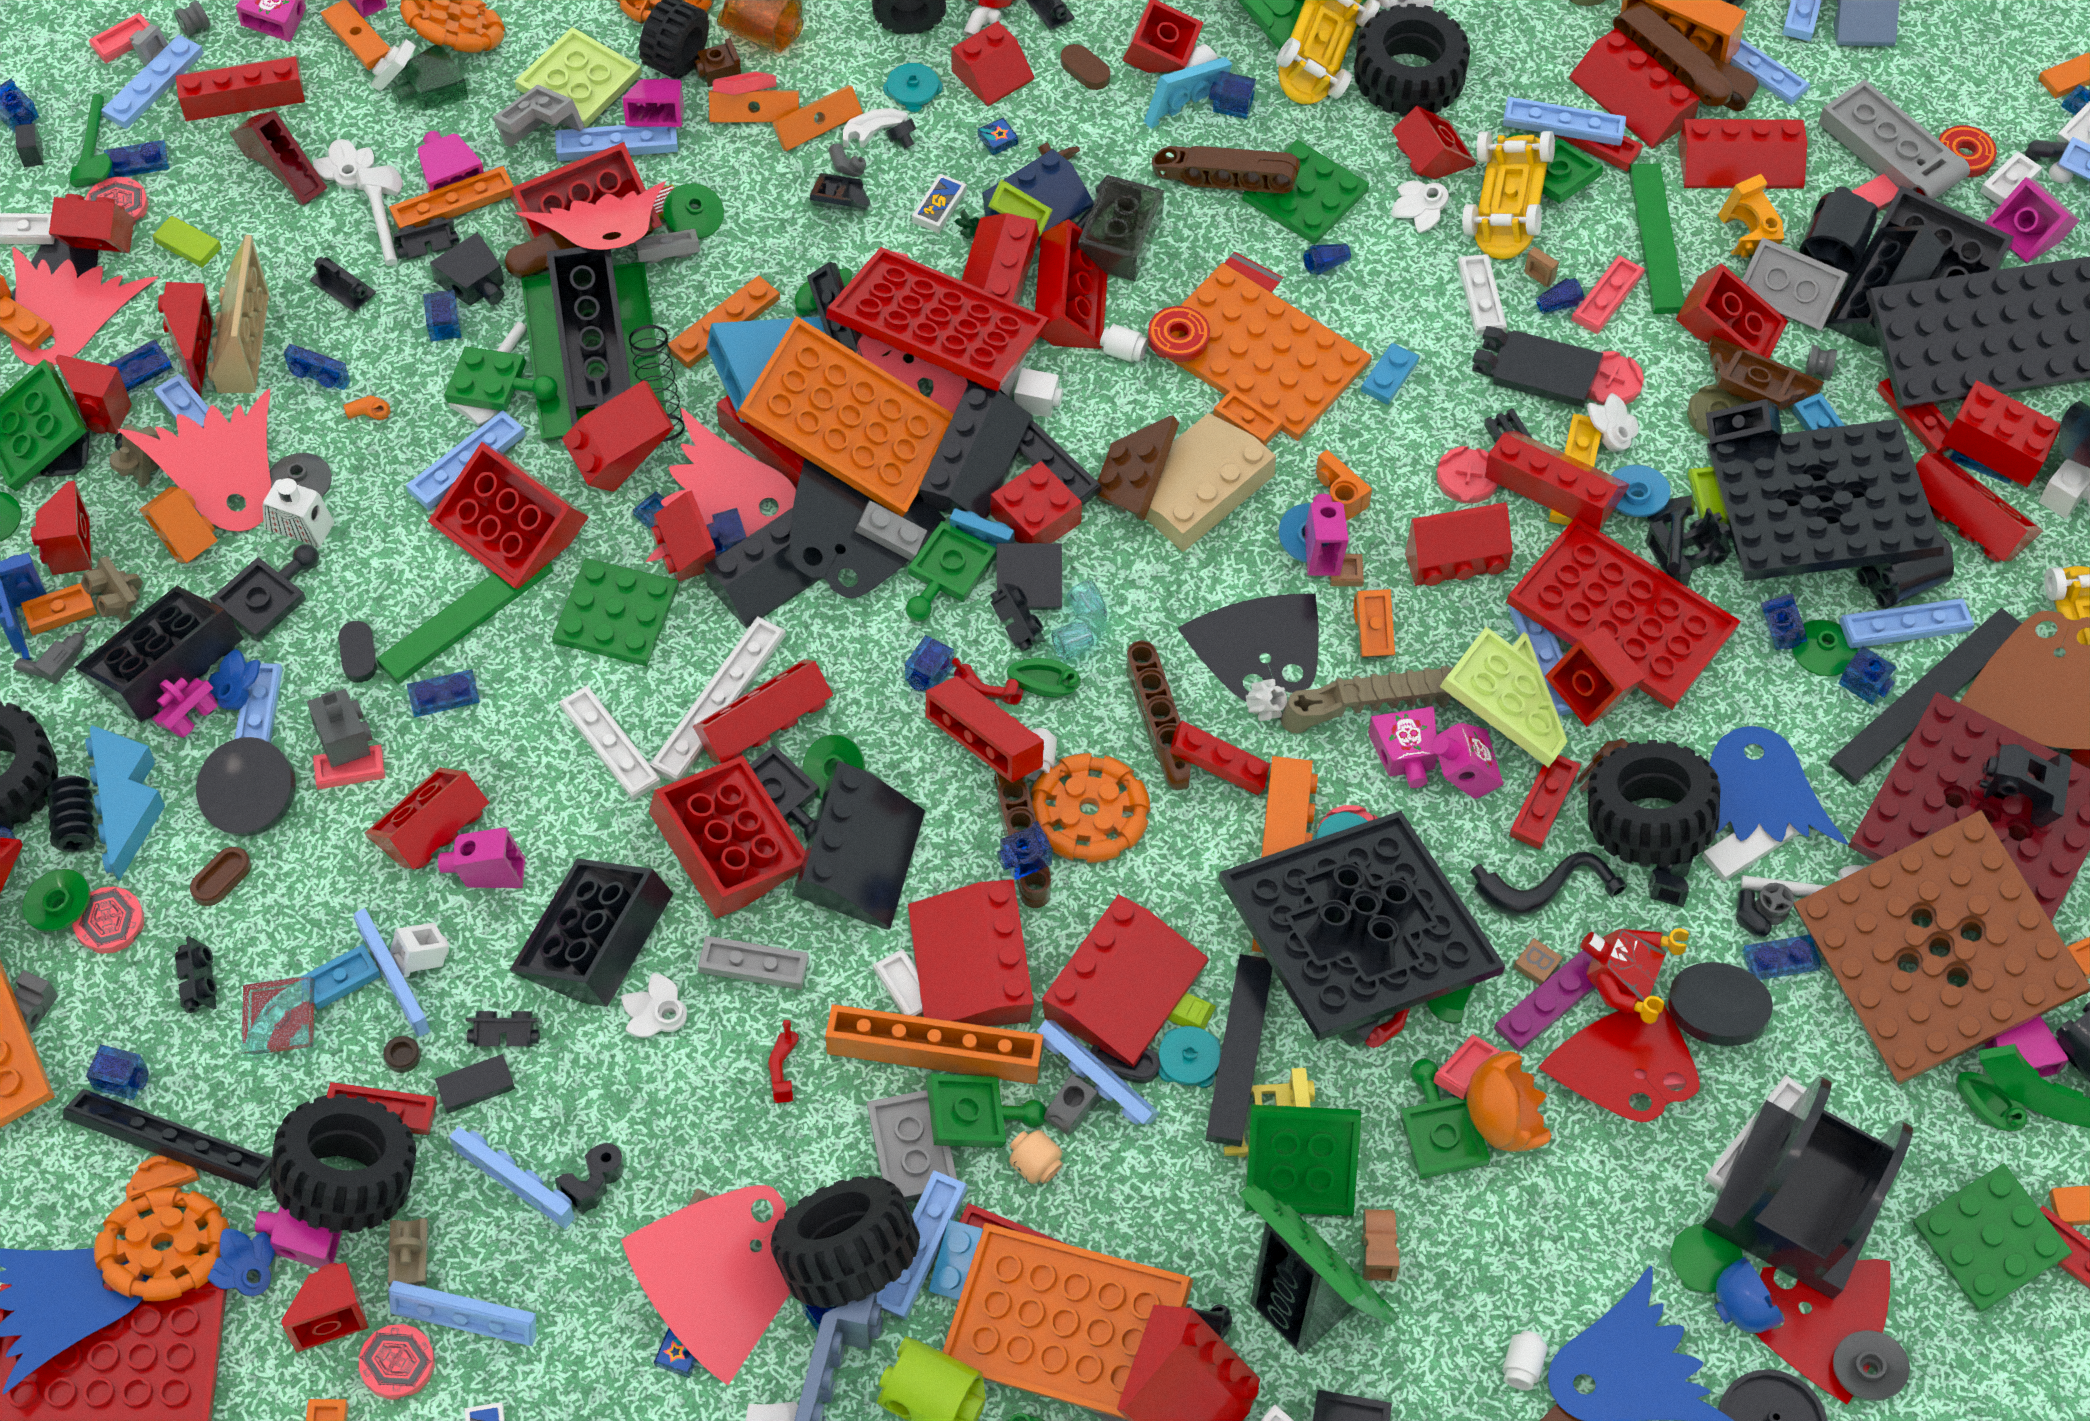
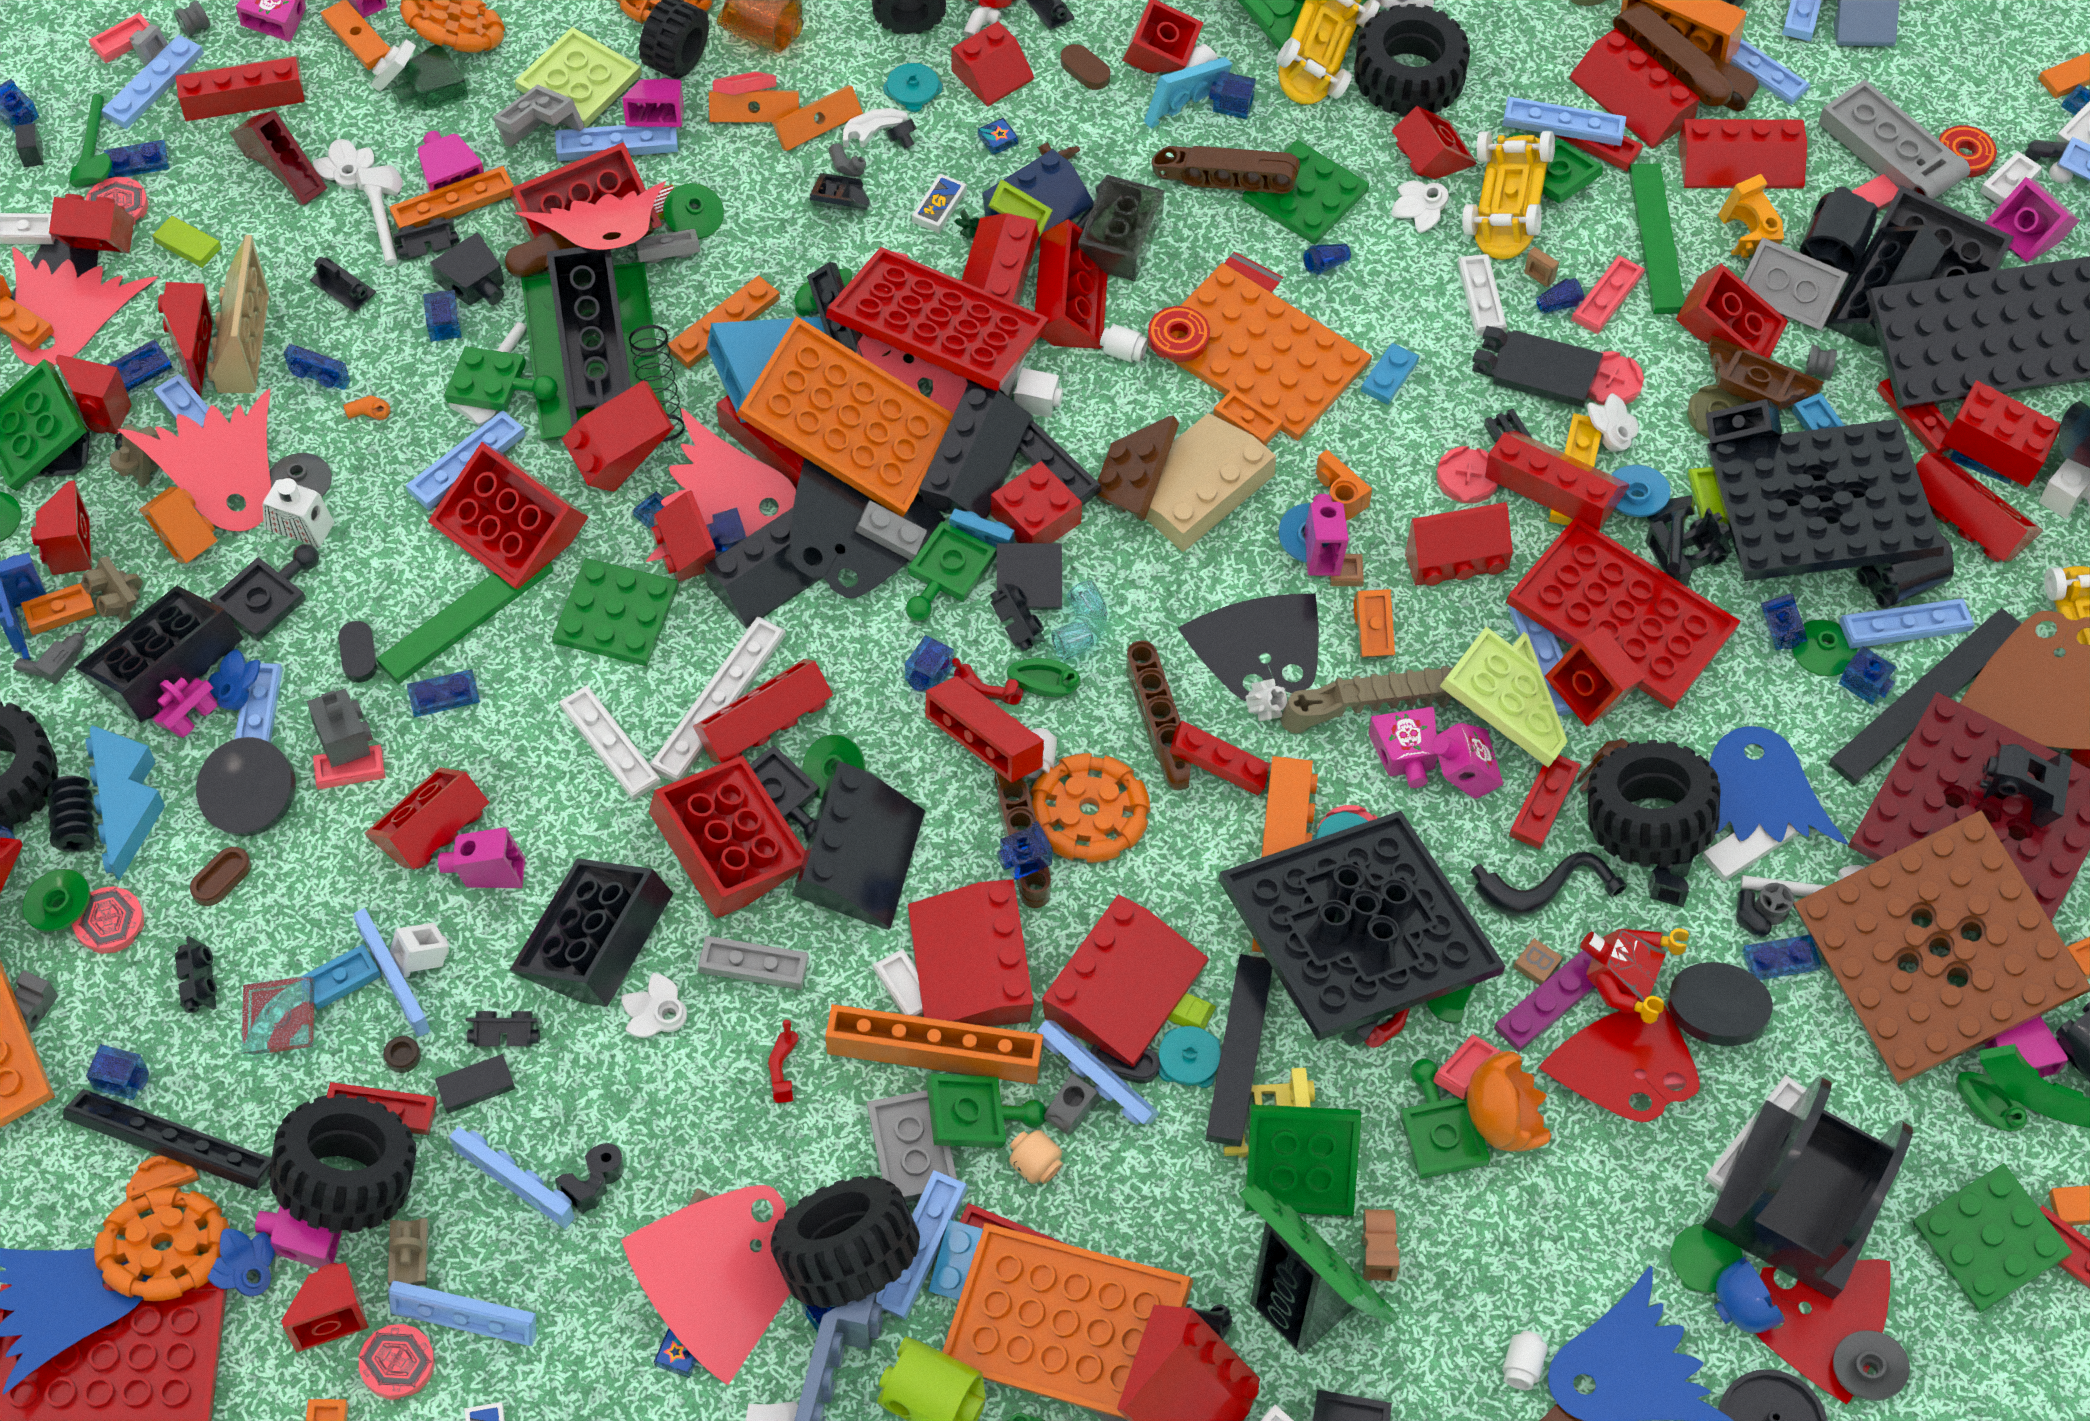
reddish brown brick [694,38,741,87] -> none

